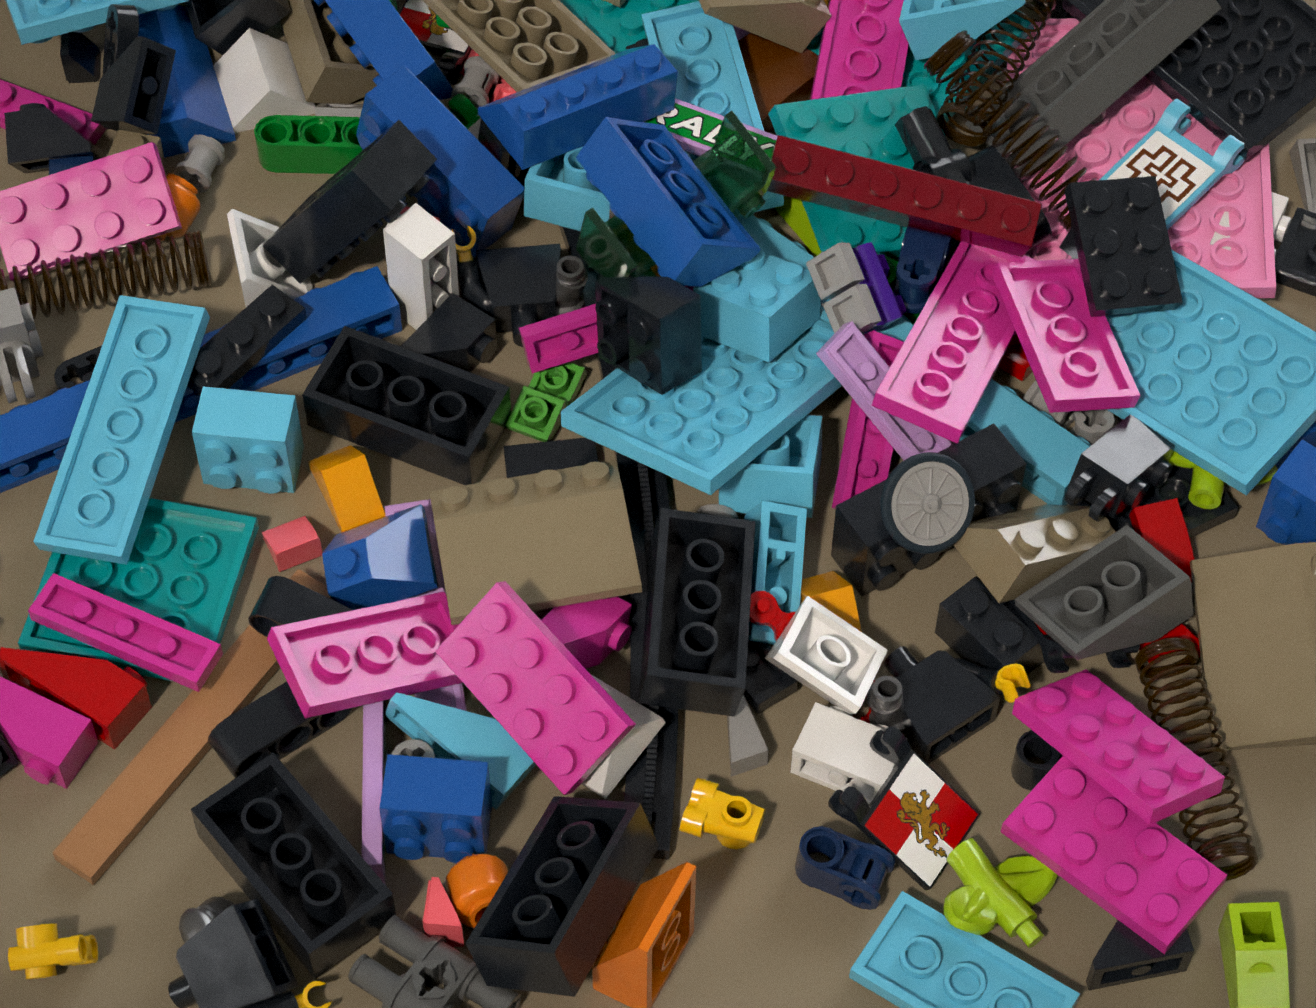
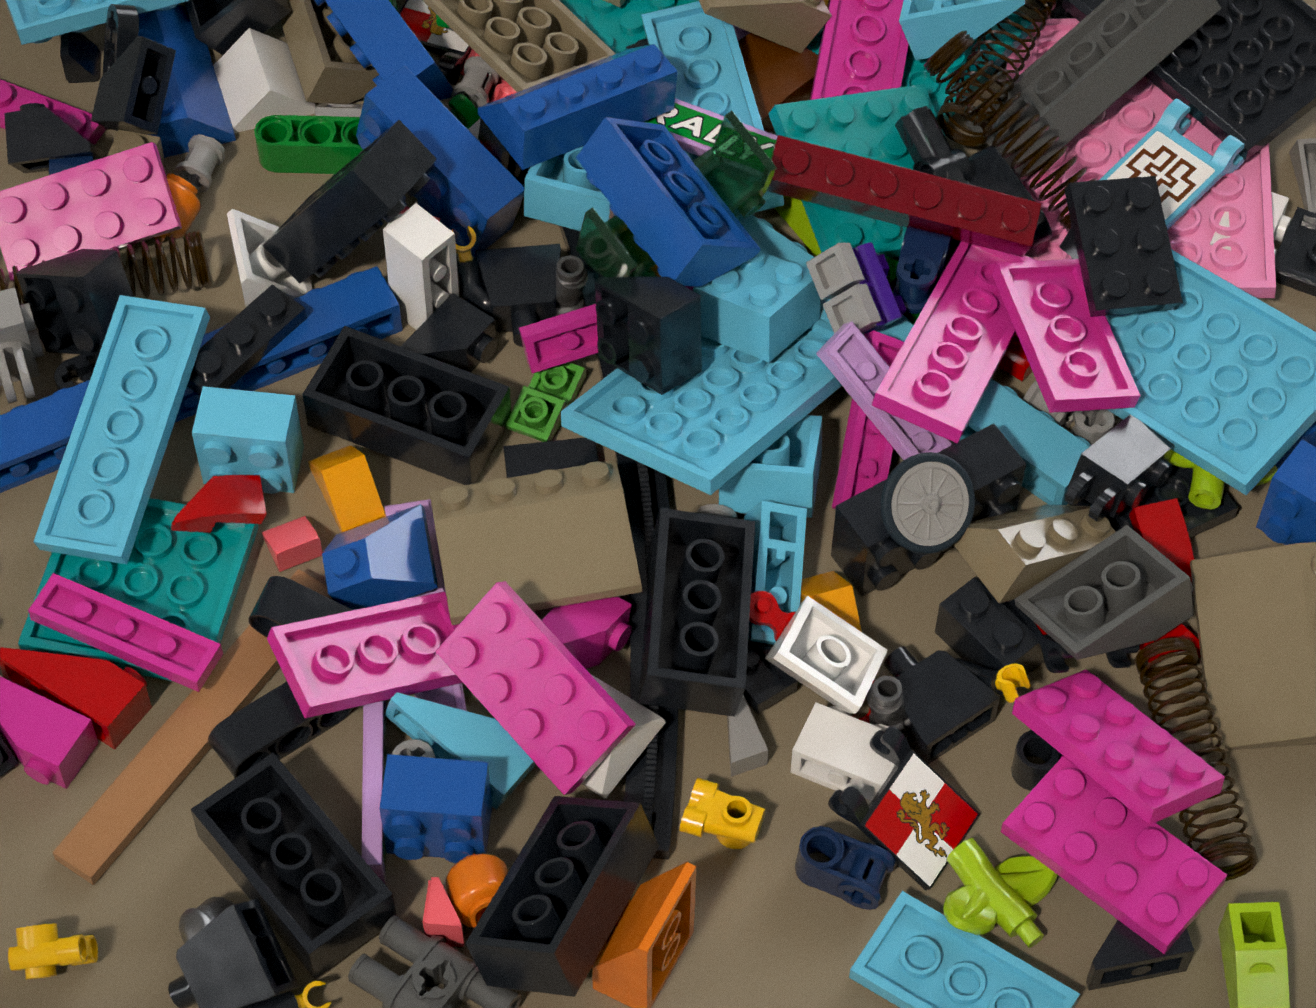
none -> black slope [16,249,134,356]
none -> red slope [171,475,267,533]

